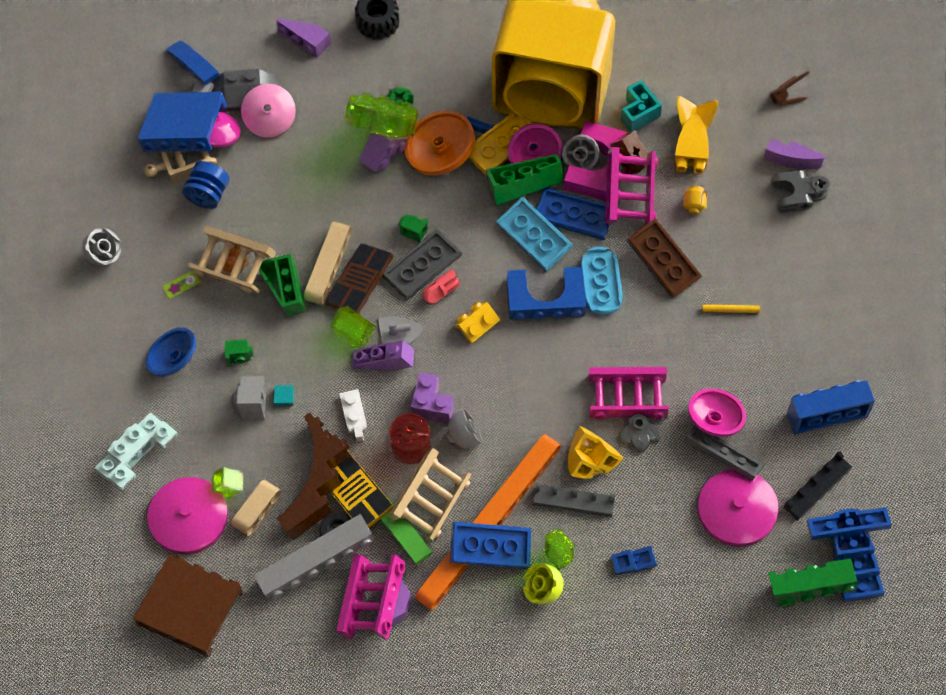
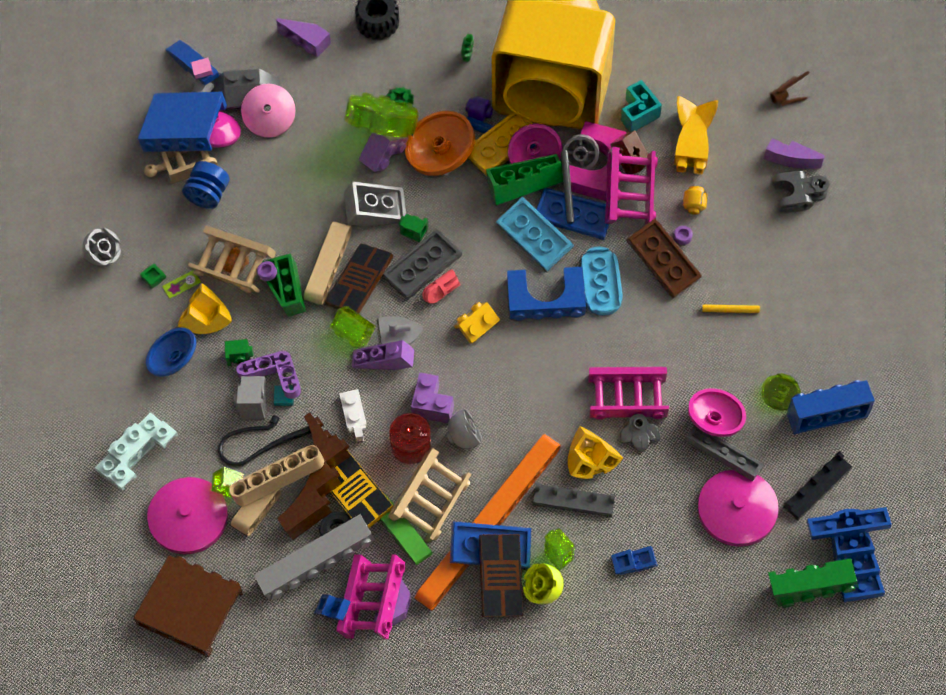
none -> green tile [139,263,167,289]
none -> yellow brick [178,283,232,334]
none -> bright pink tile [191,58,213,79]
none -> black piece [218,415,311,466]
none -> tan beam [229,445,324,506]
none -> medium lavender beam [236,351,301,399]
none -> medium lavender tile [257,261,277,281]
none -> blue slope [314,594,351,621]
none -> light grey slope [344,182,406,226]
none -> green gear [461,33,474,62]
none -> dark purple head [465,96,493,121]
none -> black tile [479,534,523,617]
none -> dark grey bar [561,151,574,224]
none -> medium lavender tile [674,226,693,245]
none -> clear neon green tile [761,373,801,411]

